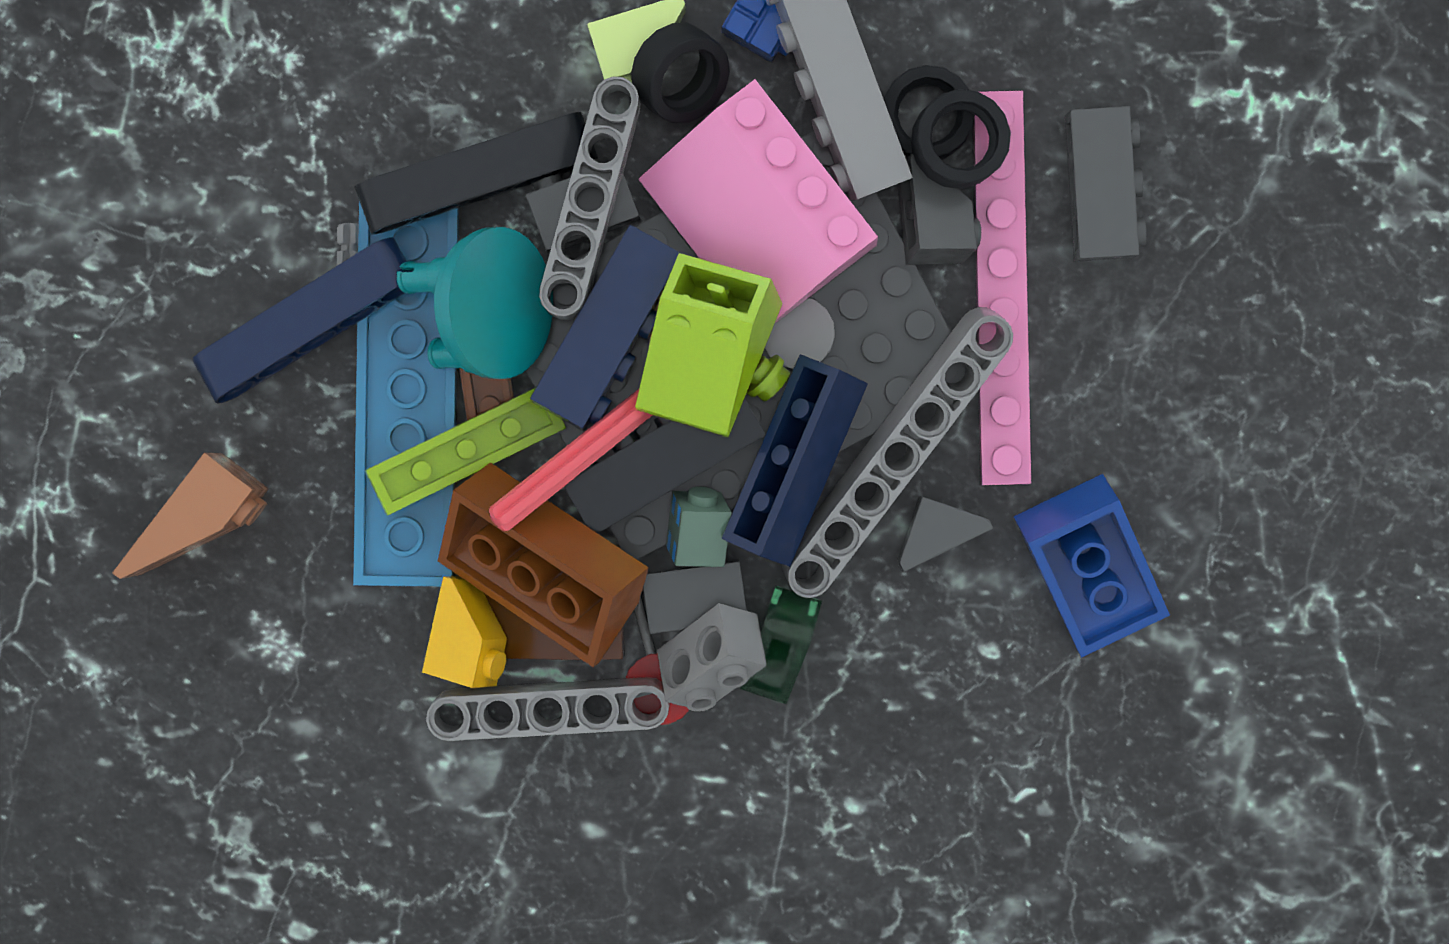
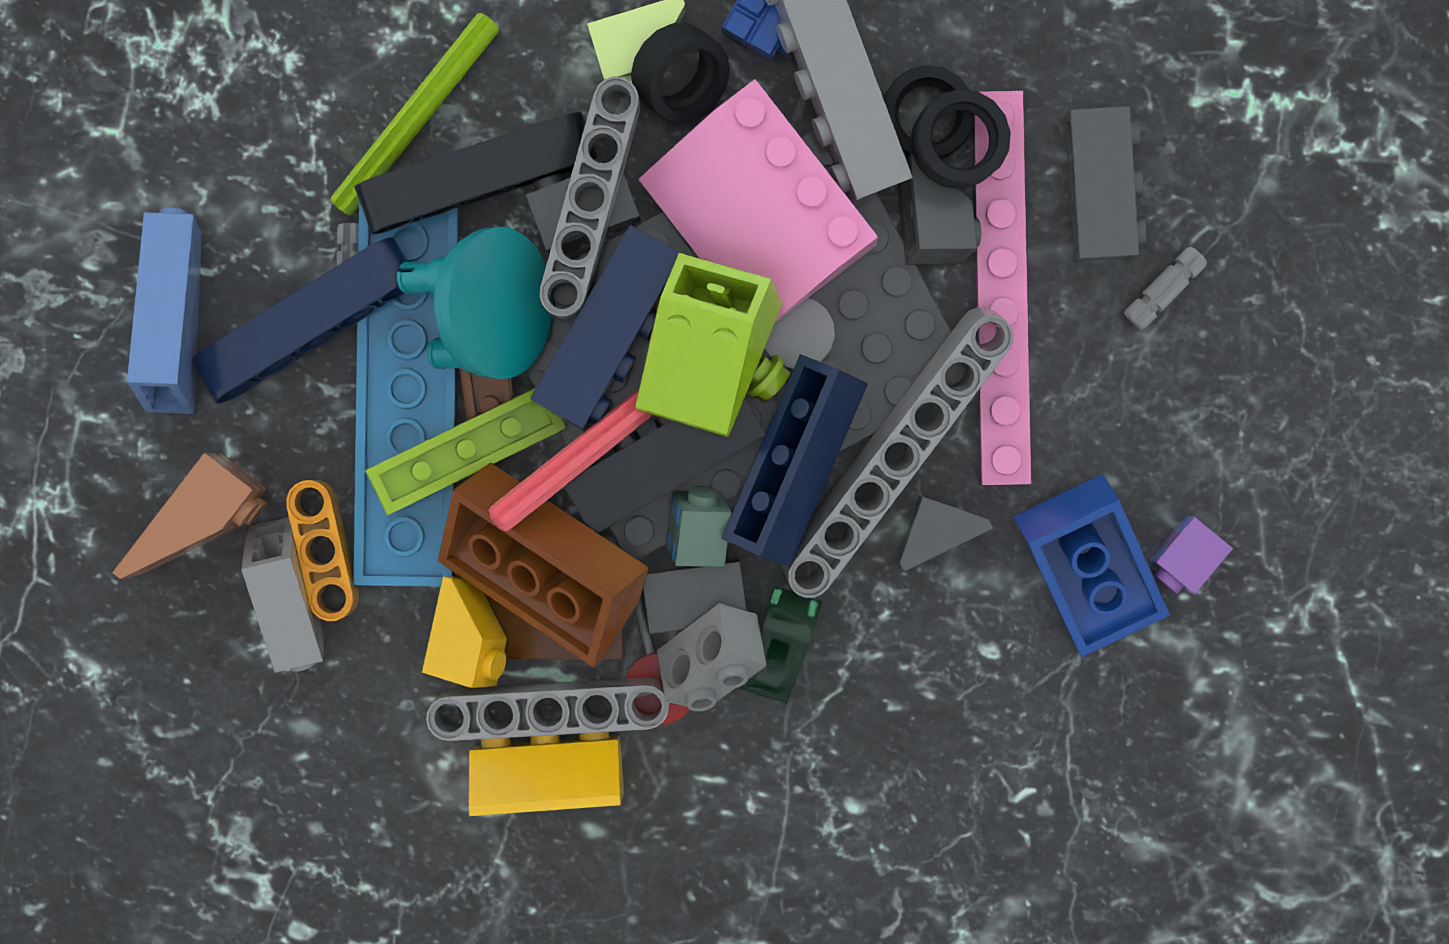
none -> medium blue slope [127,208,202,414]
none -> light grey slope [241,517,325,673]
none -> light orange beam [286,480,359,621]
none -> lime axle [330,13,499,216]
none -> yellow slope [469,732,624,816]
none -> light grey axle [1124,247,1207,329]
none -> medium lavender brick [1149,515,1233,594]

